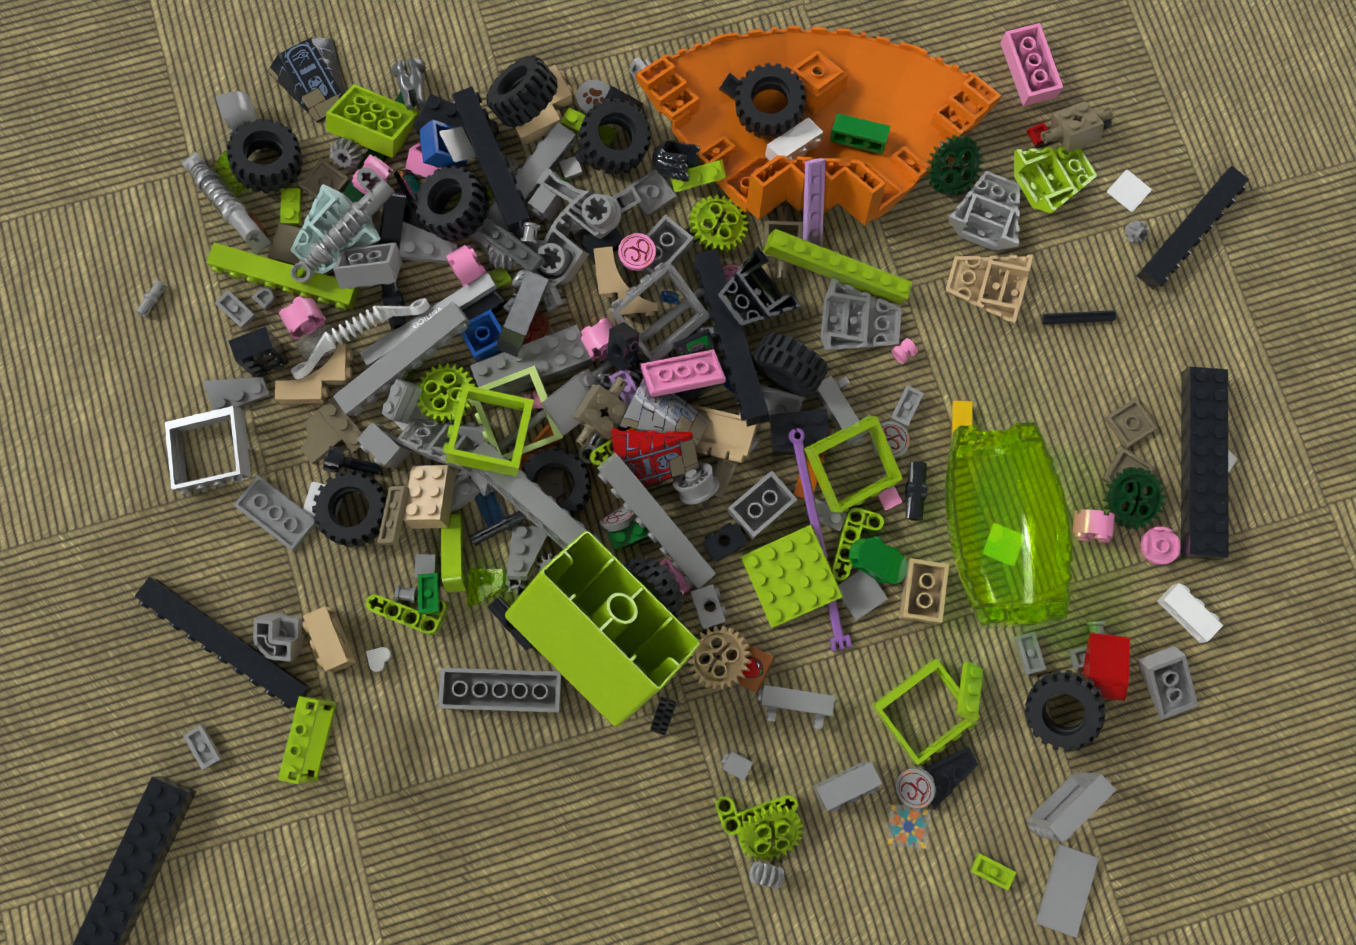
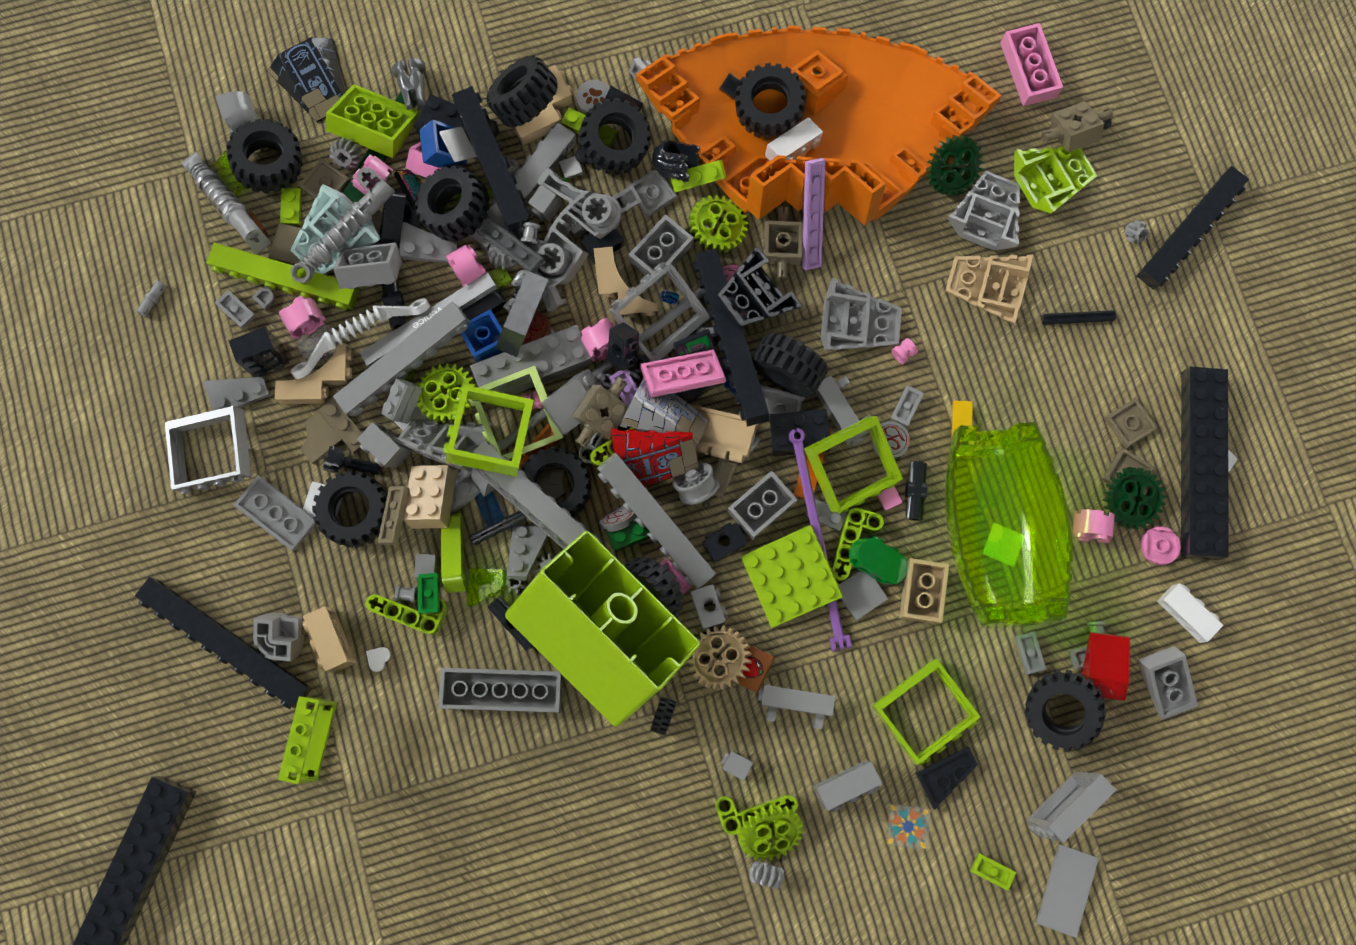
light grey plate [183,725,222,770] -> none
bright pink tile [618,233,656,271] -> none
lime brick [763,229,912,305] -> none
green brick [830,113,891,155] -> none
light grey tile [896,767,936,808] -> none
lime plate [956,661,984,723] -> none
red tile [1026,122,1048,147] -> none
white sticker [1107,170,1152,212] -> none

